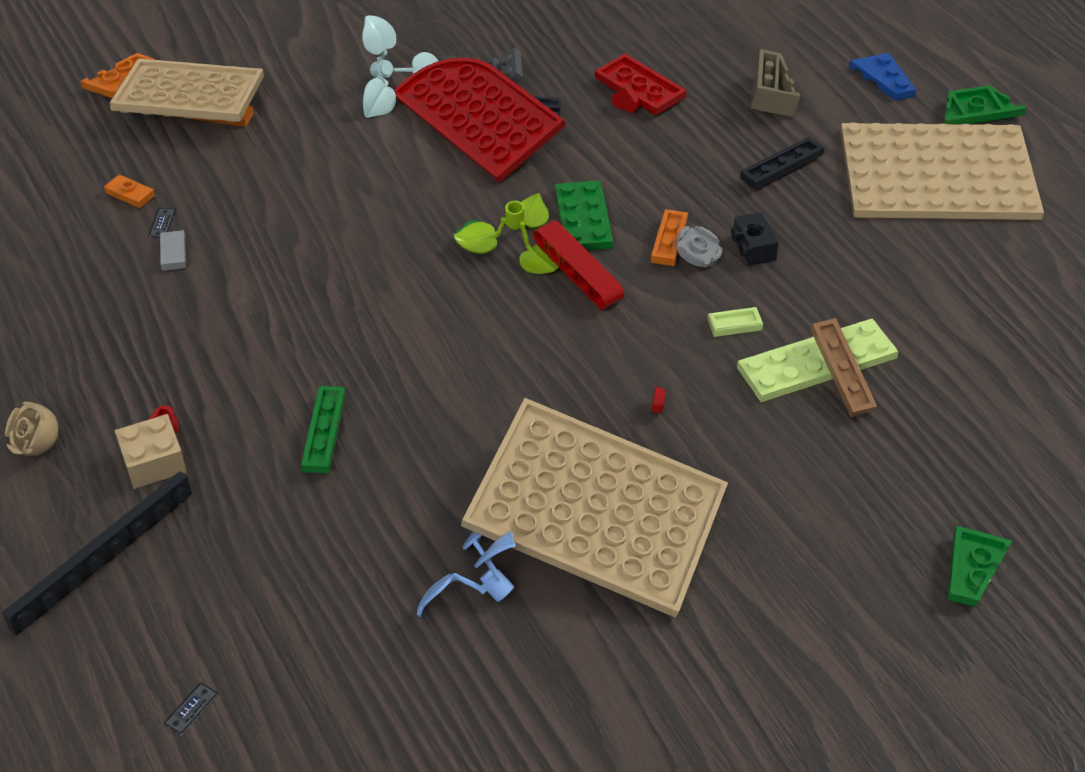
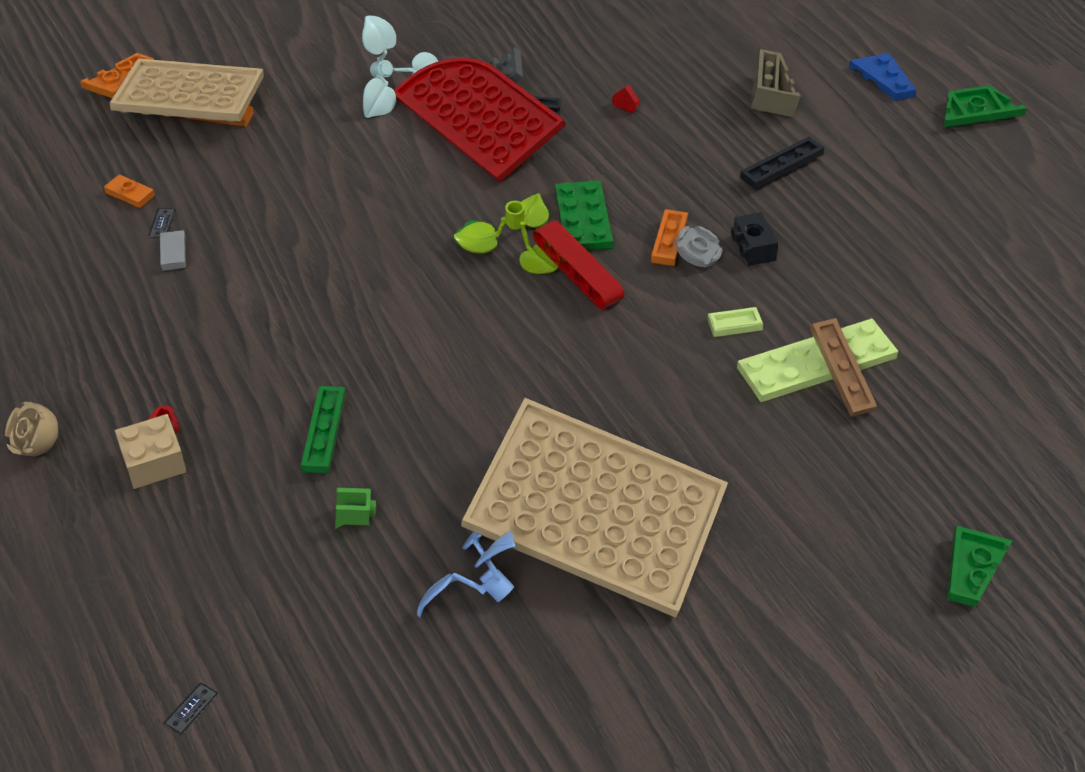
black plate [2,471,192,636] -> none
red plate [595,53,687,115] -> none
red tile [651,387,665,414] -> none
tan plate [840,123,1044,220] -> none
none -> bright green window [335,488,376,529]

